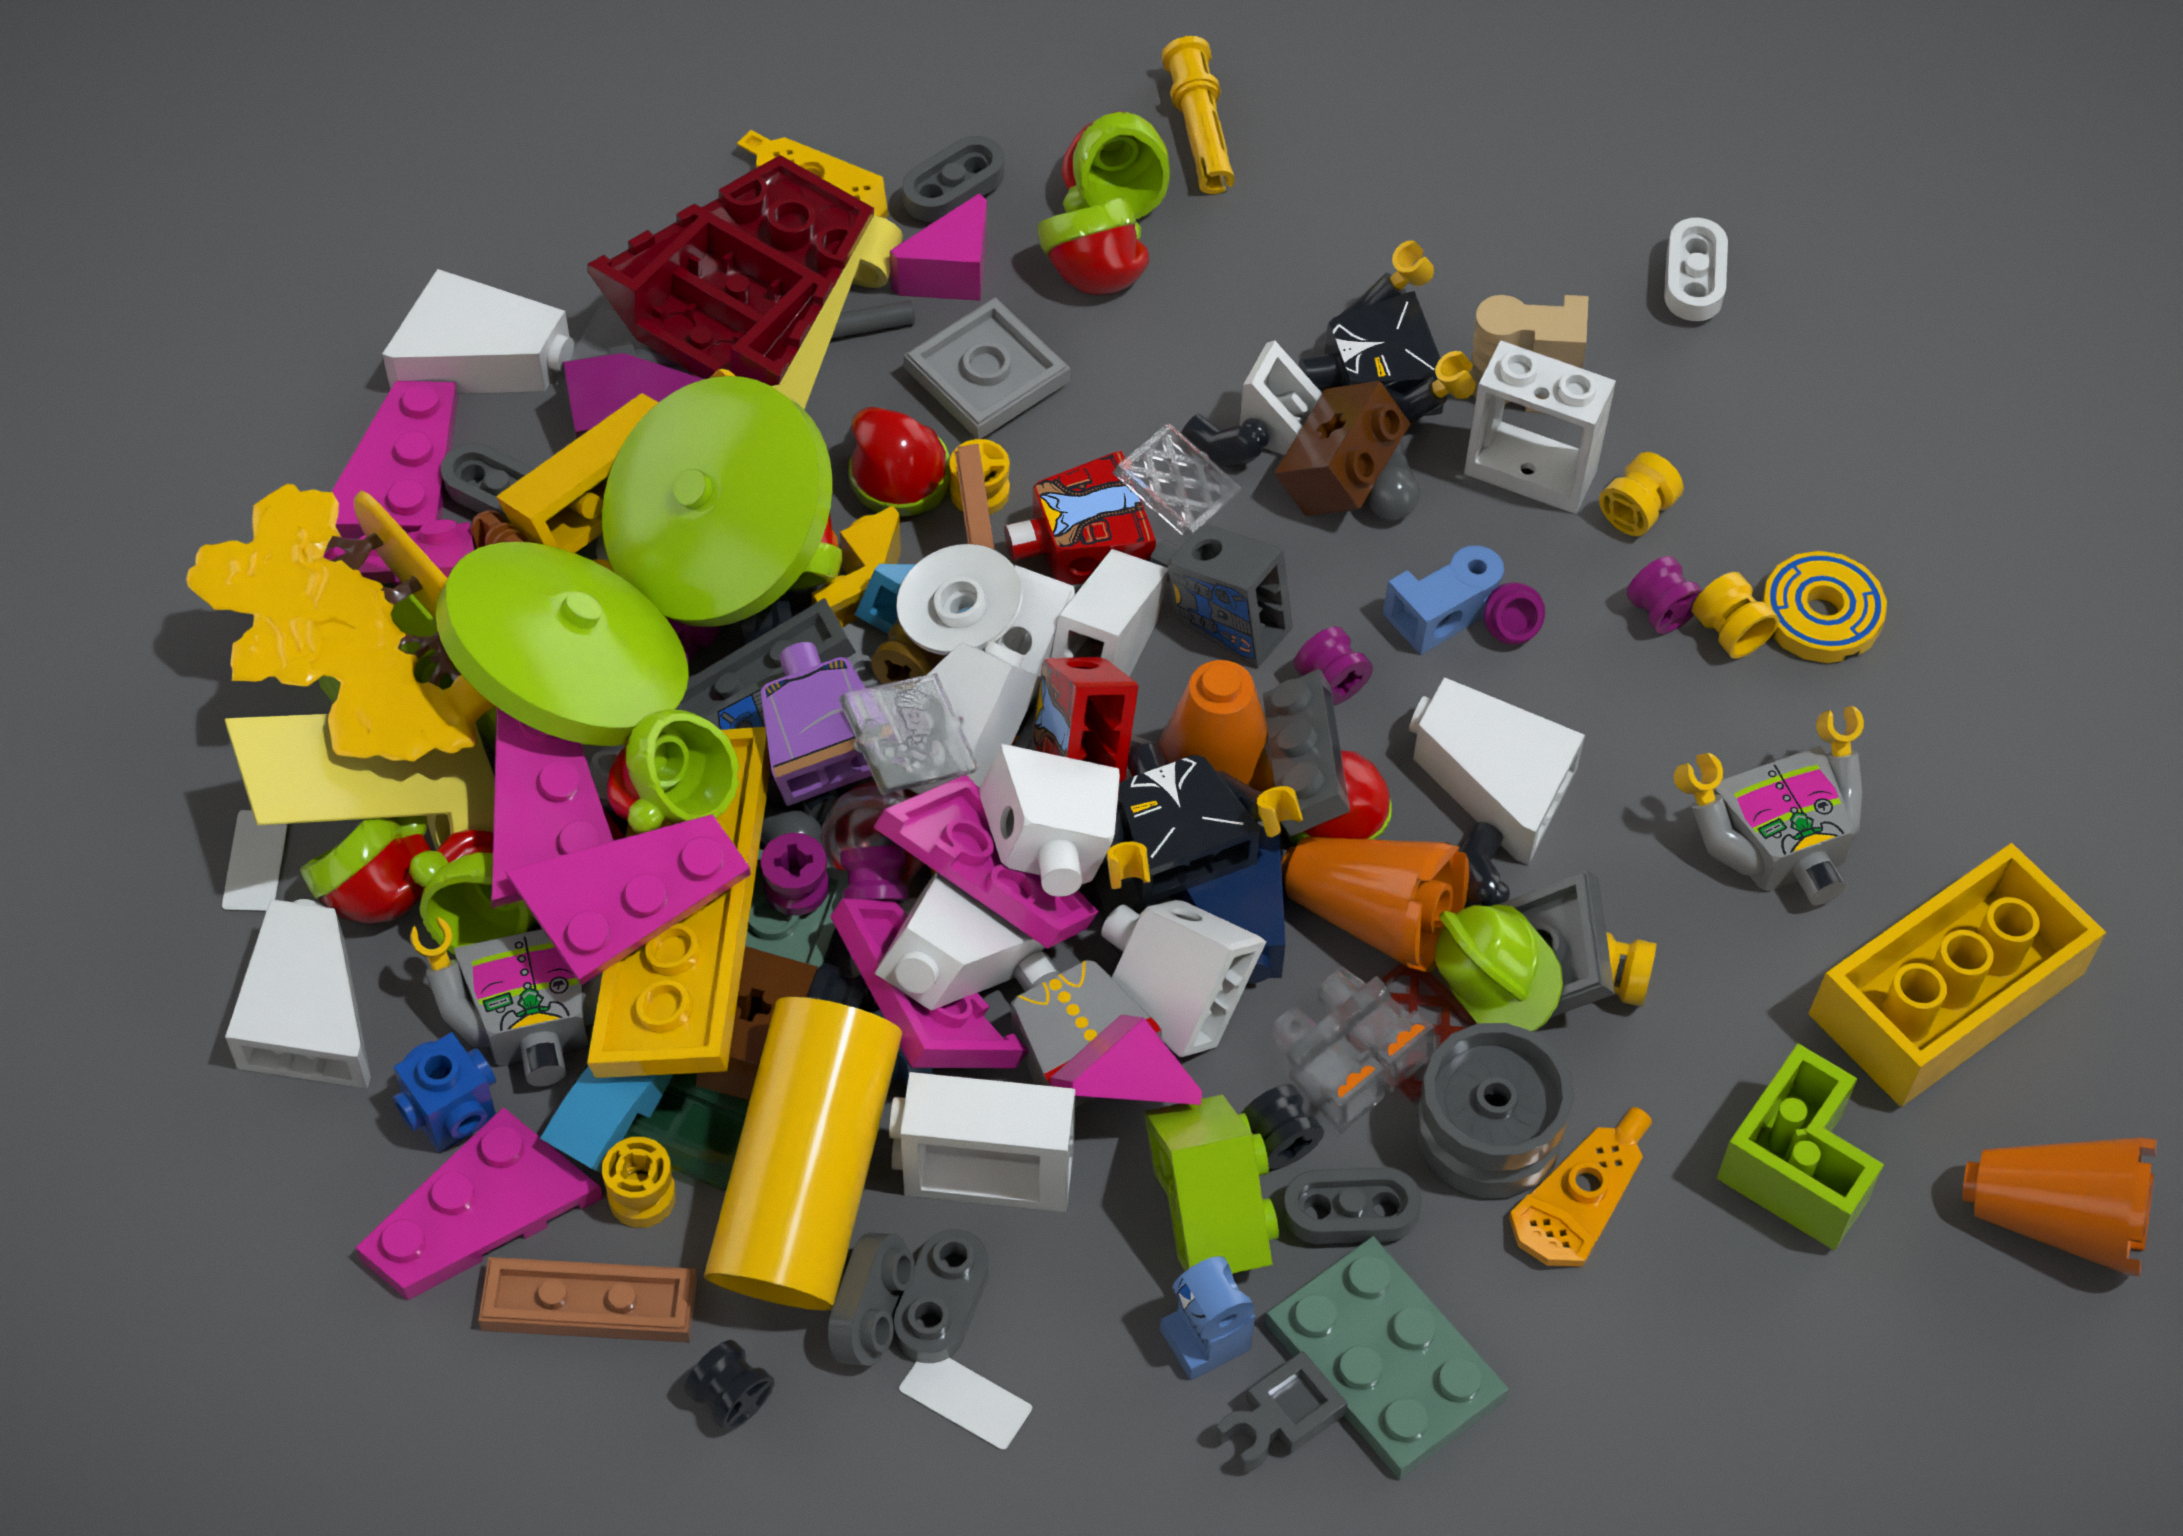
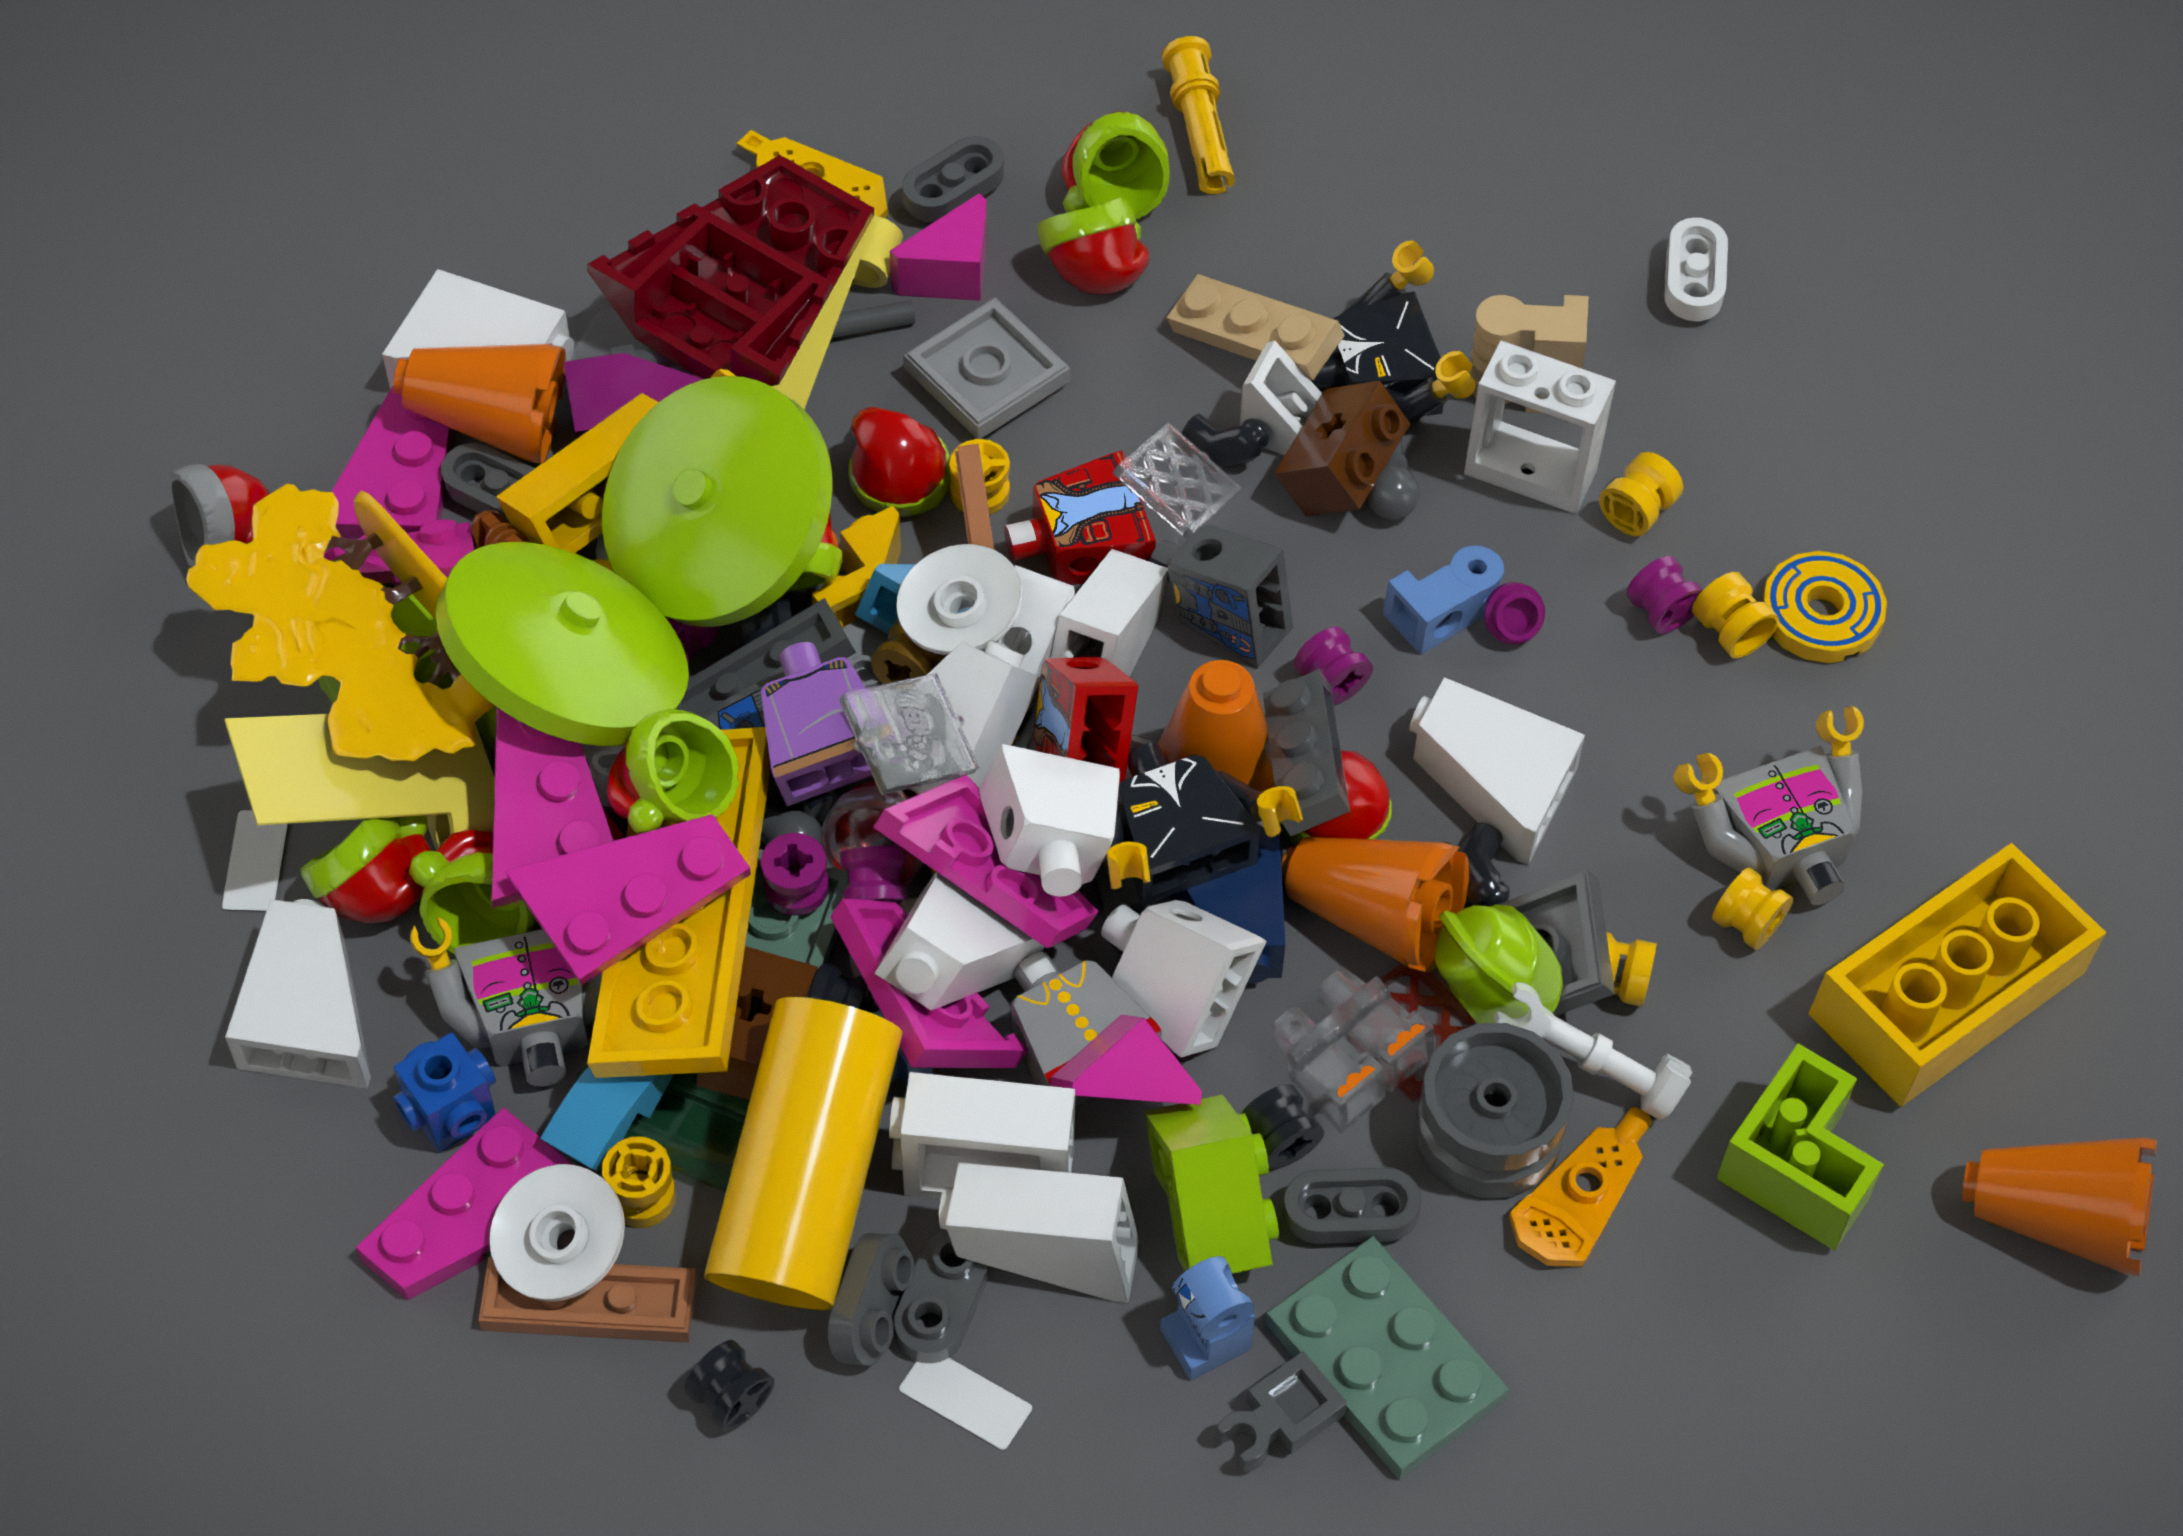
none -> light grey piece [169,464,270,567]
none -> orange cone [393,343,566,463]
none -> white dish [490,1164,625,1302]
none -> white slope [939,1162,1140,1303]
none -> tan plate [1166,274,1345,380]
none -> white piece [1494,982,1692,1121]
none -> yellow wheel [1712,867,1793,950]

